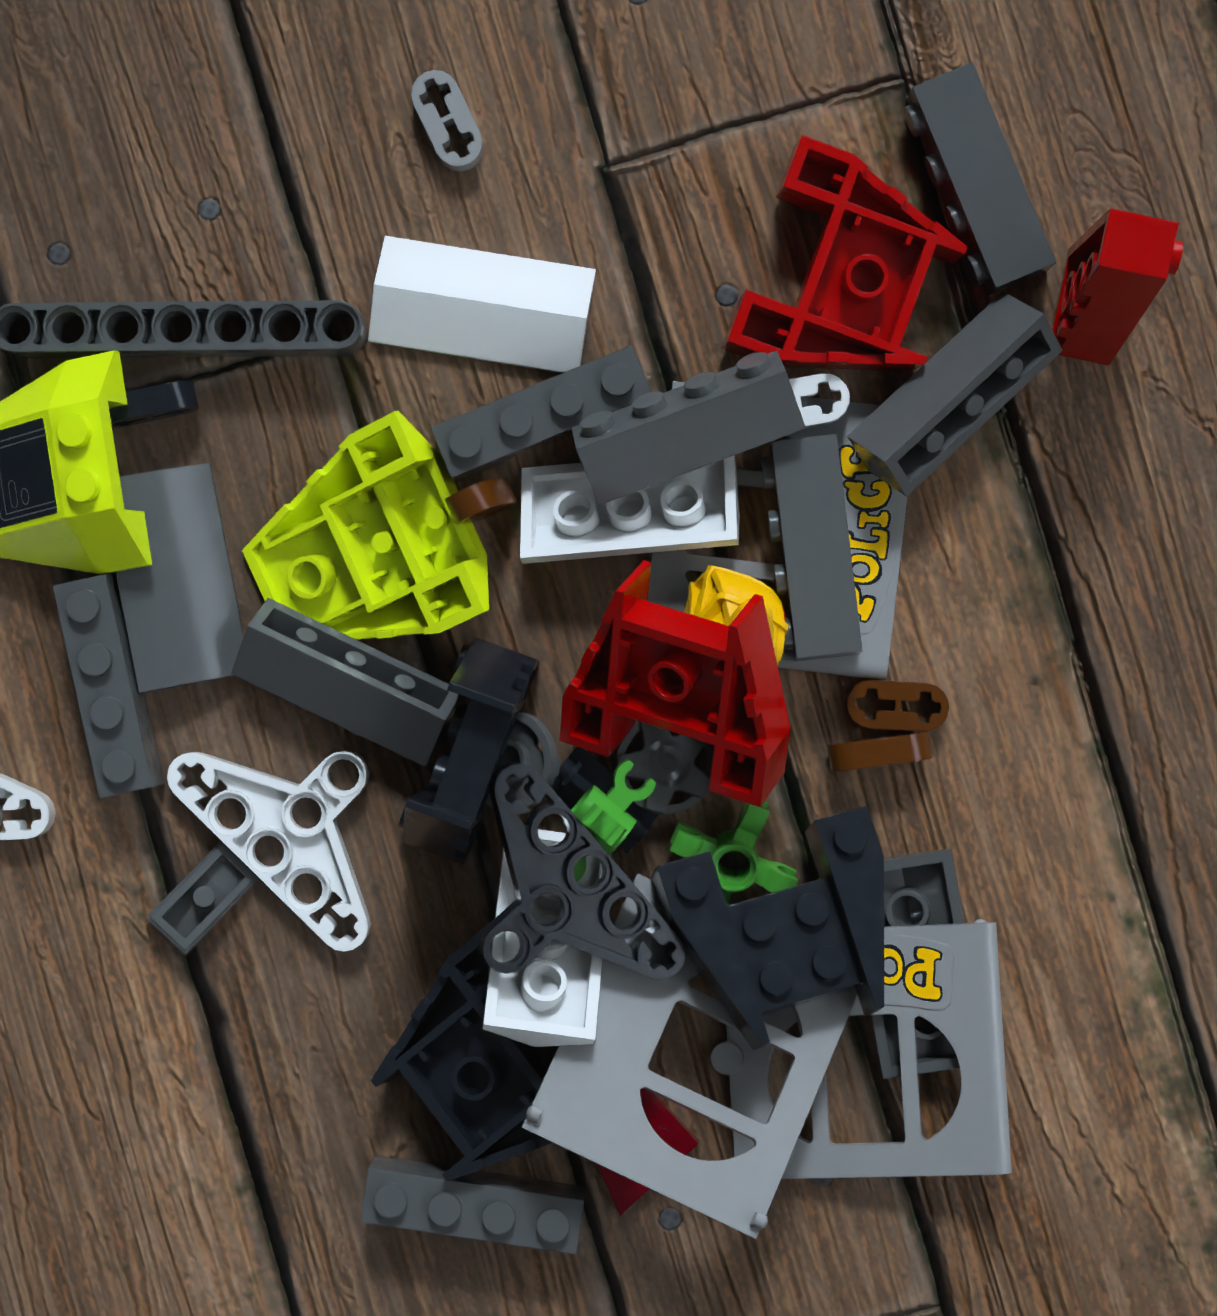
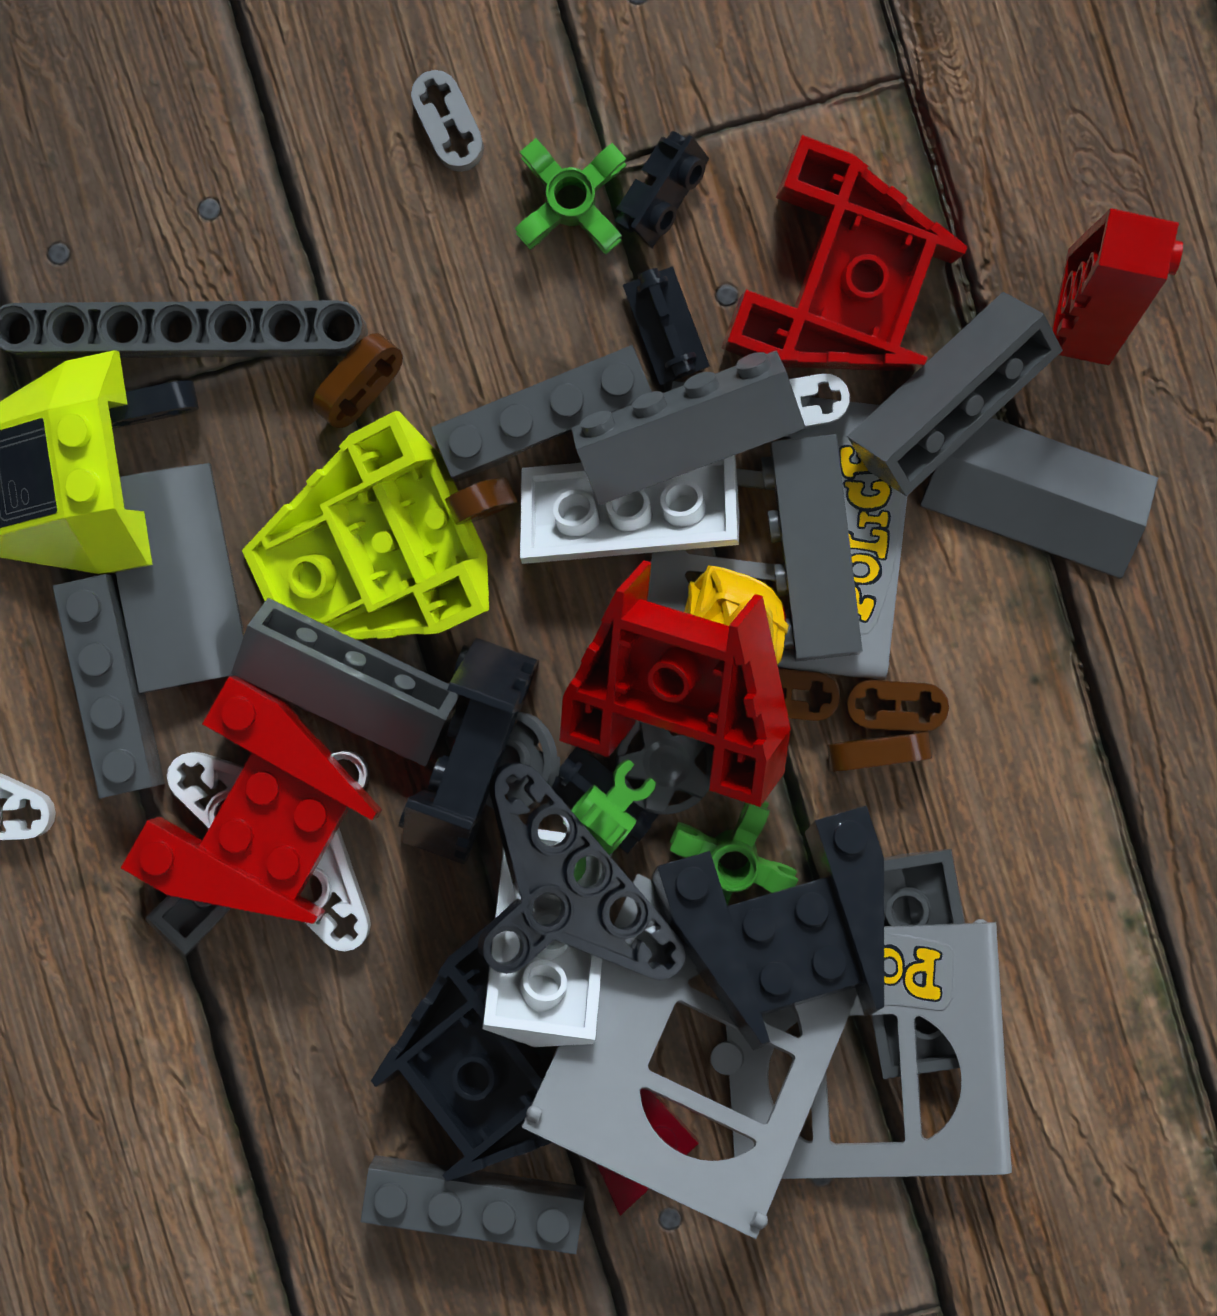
white slope [368,236,596,373] -> none
dark grey brick [903,62,1056,296] -> none
none -> red wedge [121,676,382,924]
none -> reddish brown beam [313,333,403,428]
none -> bright green pin [515,138,627,255]
none -> black hinge [614,131,709,249]
none -> black hinge [623,266,710,385]
none -> reddish brown beam [778,669,840,721]
none -> dark grey slope [920,417,1158,579]

